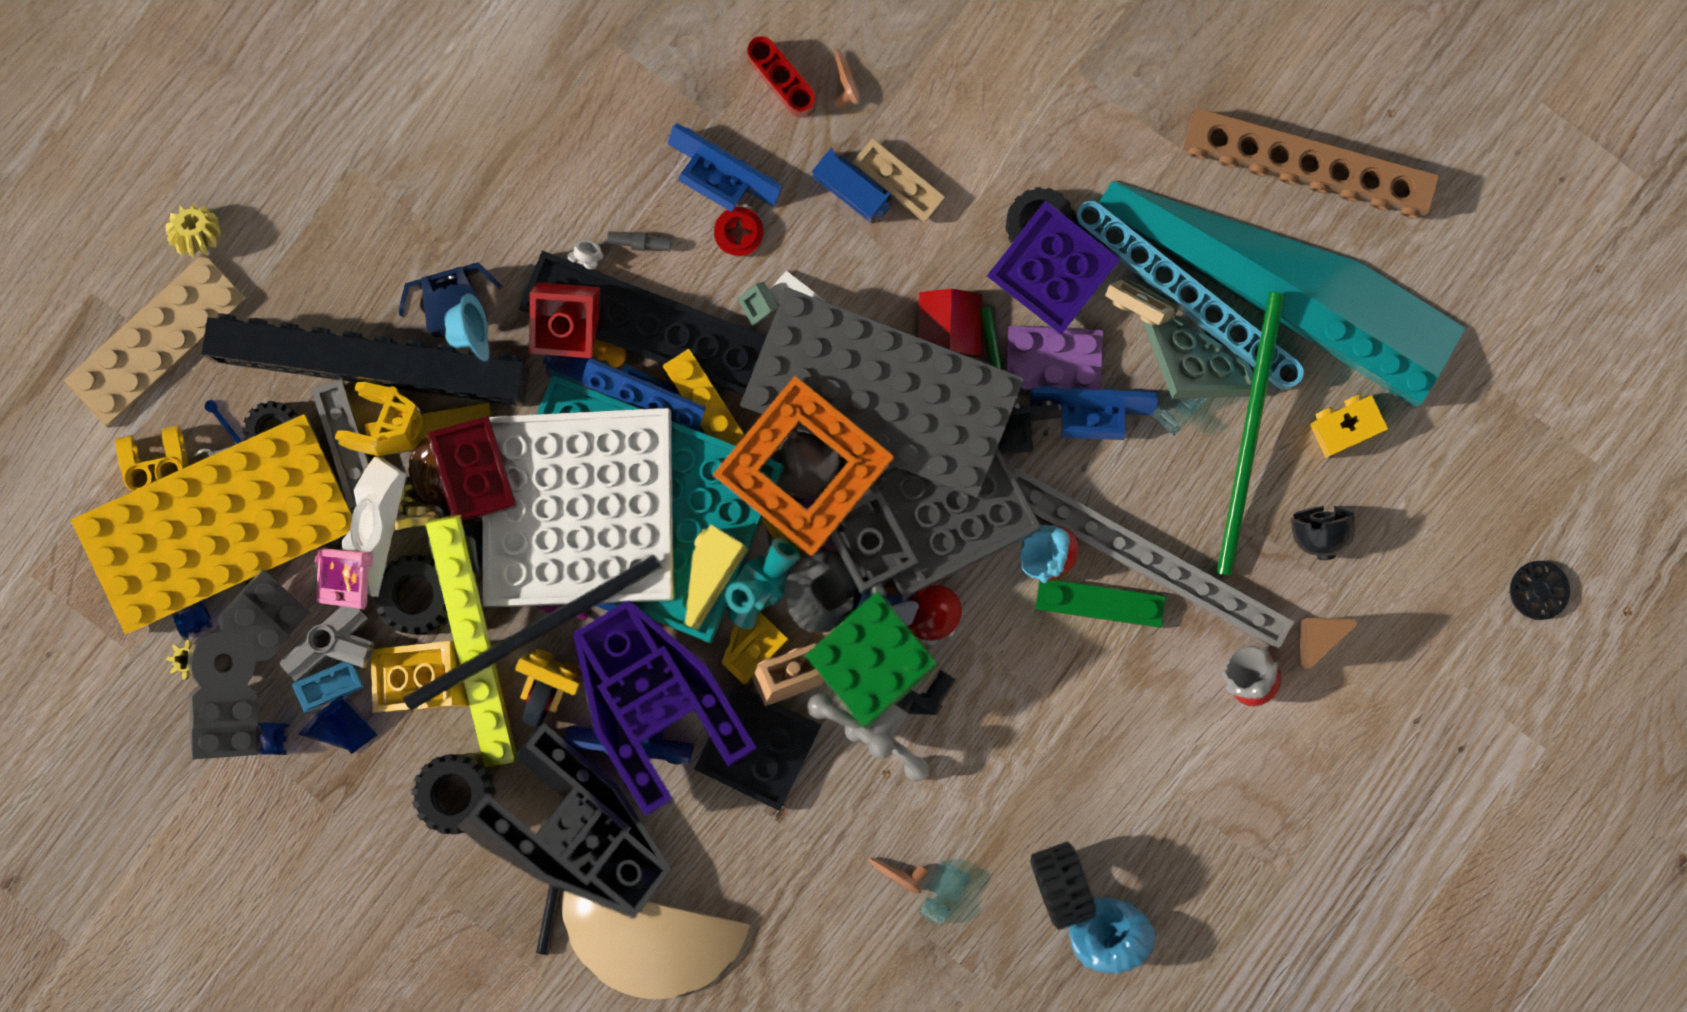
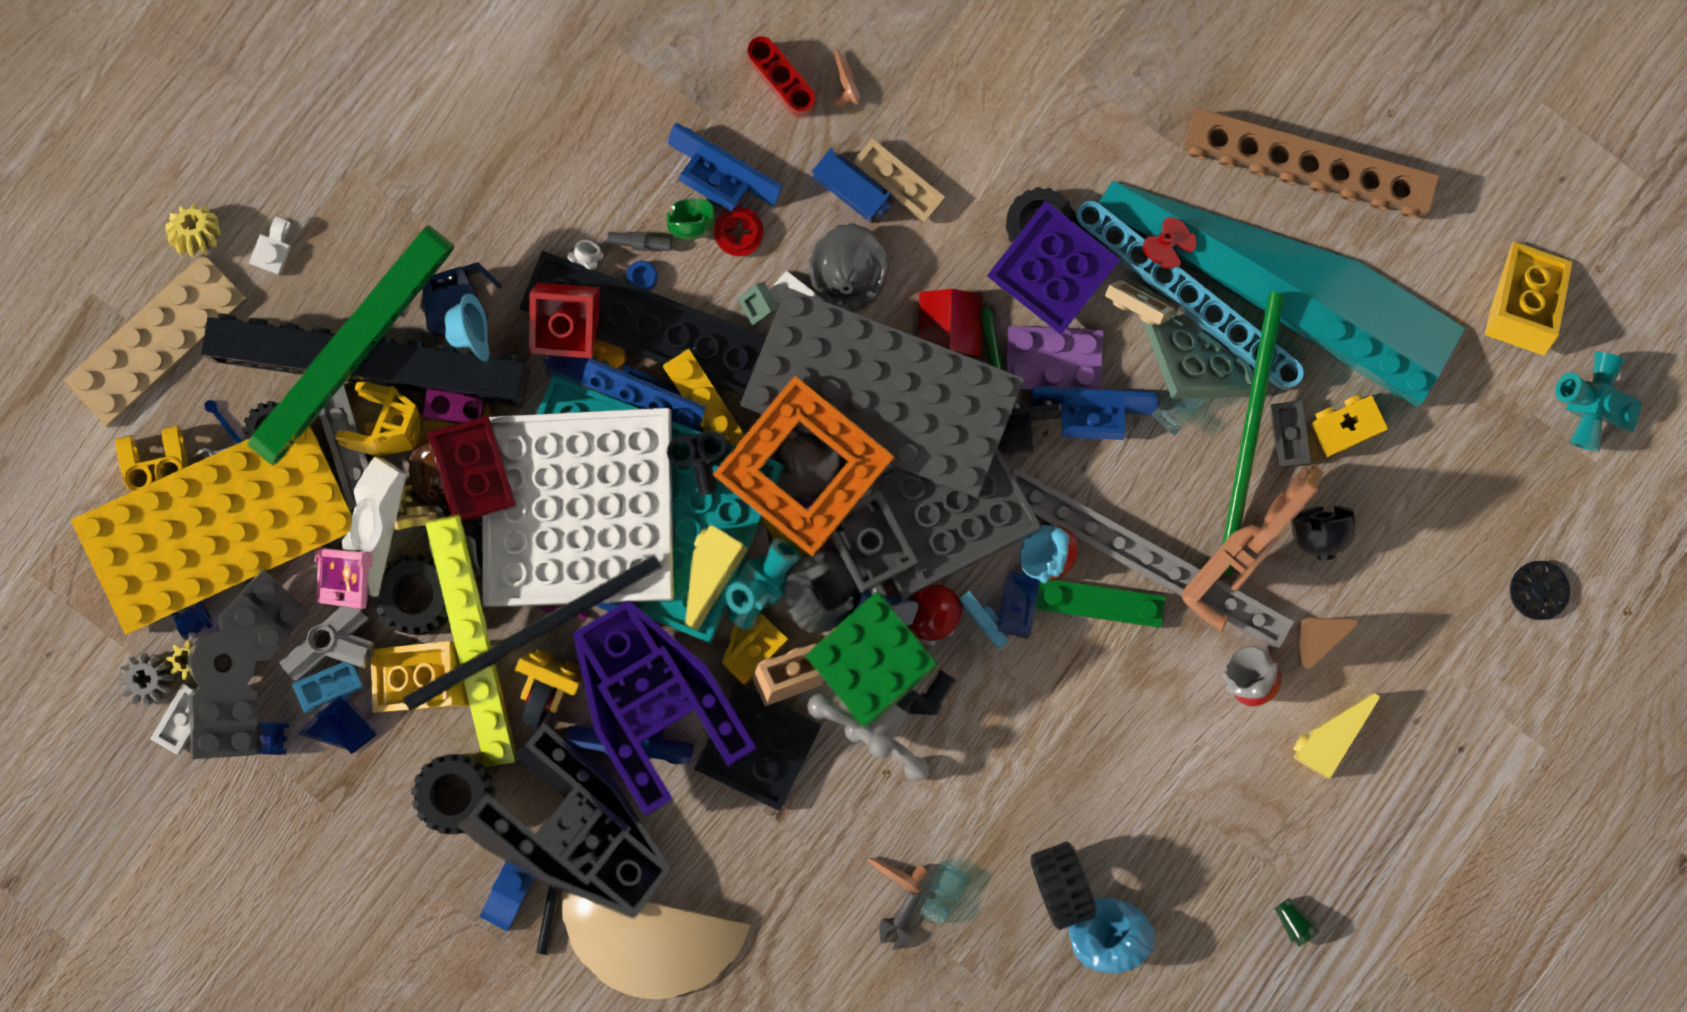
none -> light grey gear [117,653,173,707]
none -> white plate [150,684,193,755]
none -> green beam [247,225,455,466]
none -> white plate [249,216,291,276]
none -> magenta leg [423,389,485,424]
none -> blue arch [479,861,536,931]
none -> blue tile [626,260,658,291]
none -> green hair [667,198,714,241]
none -> black beam [667,430,731,495]
none -> dark grey piece [809,223,889,312]
none -> flat silver bar [879,892,920,950]
none -> medium azure plate [960,591,1009,648]
none -> clear blue plate [998,571,1039,639]
none -> red piece [1142,217,1197,269]
none -> nougat plate [1182,464,1324,633]
none -> dark grey plate [1270,400,1311,468]
none -> dark green cone [1274,898,1319,947]
none -> light yellow slope [1293,693,1380,778]
none -> yellow slope [1485,241,1573,356]
none -> teal brick [1555,351,1642,452]

